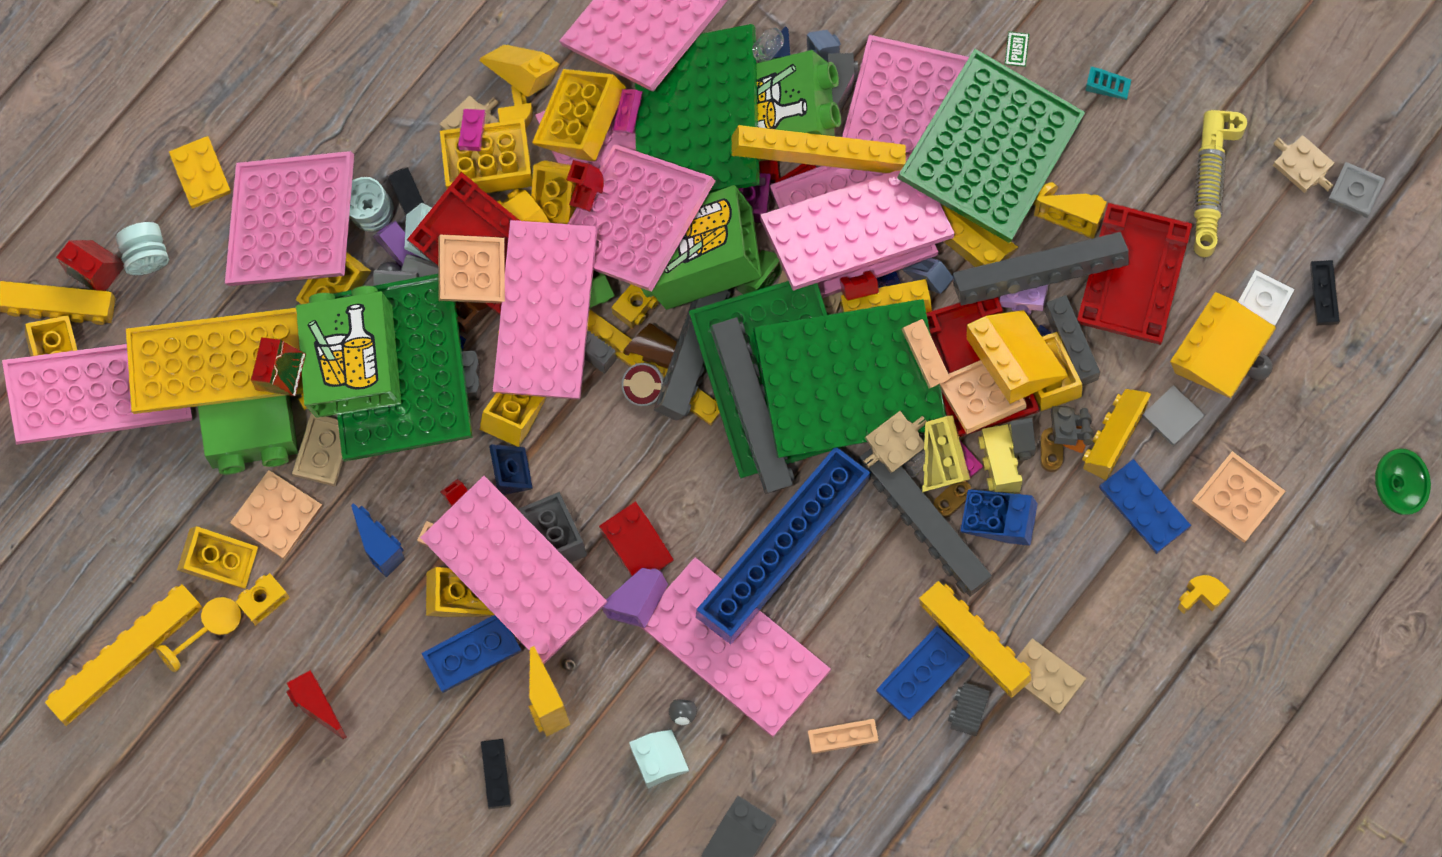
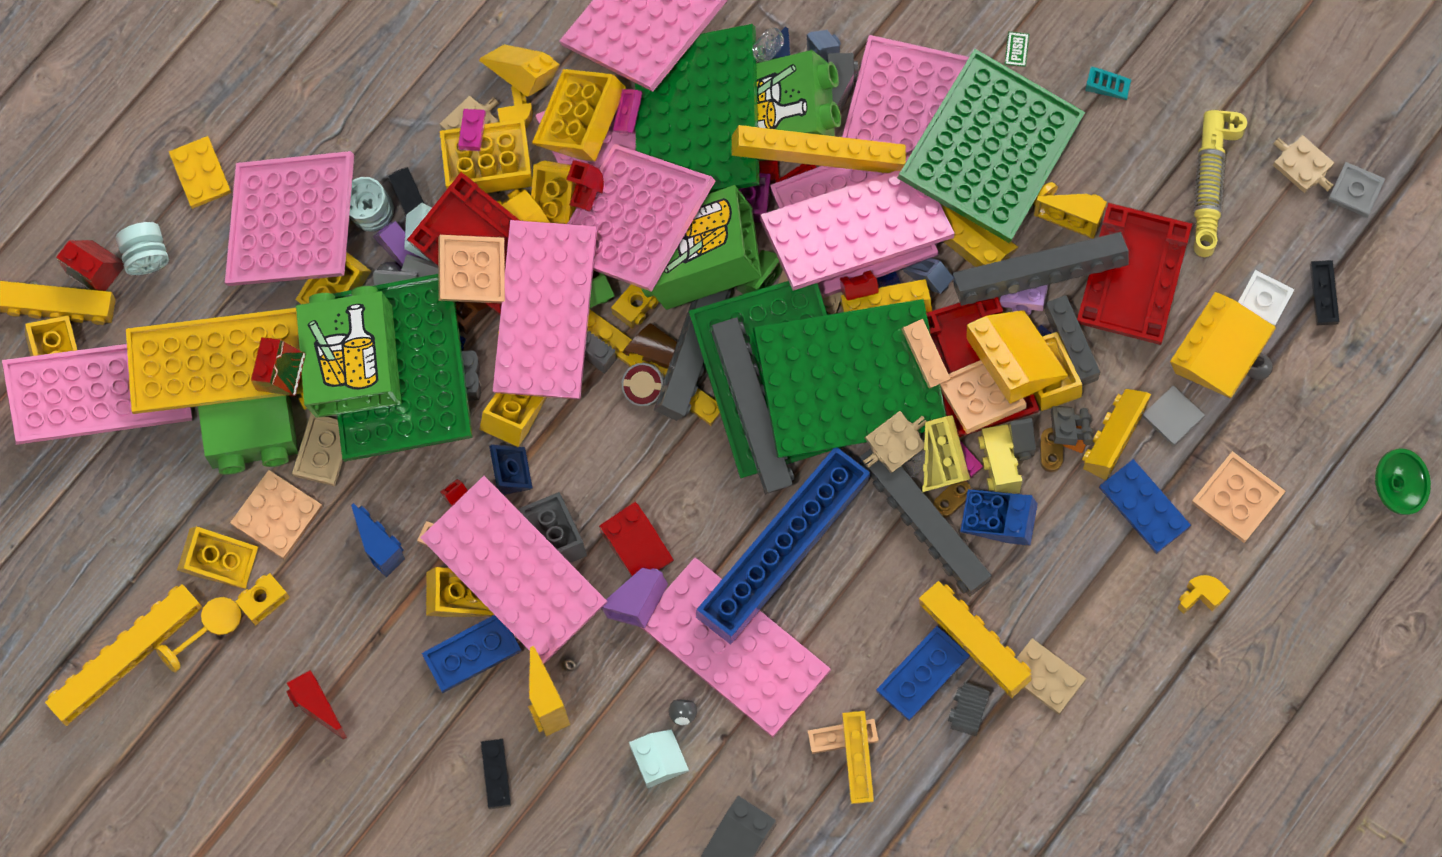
none -> yellow plate [842,711,874,804]

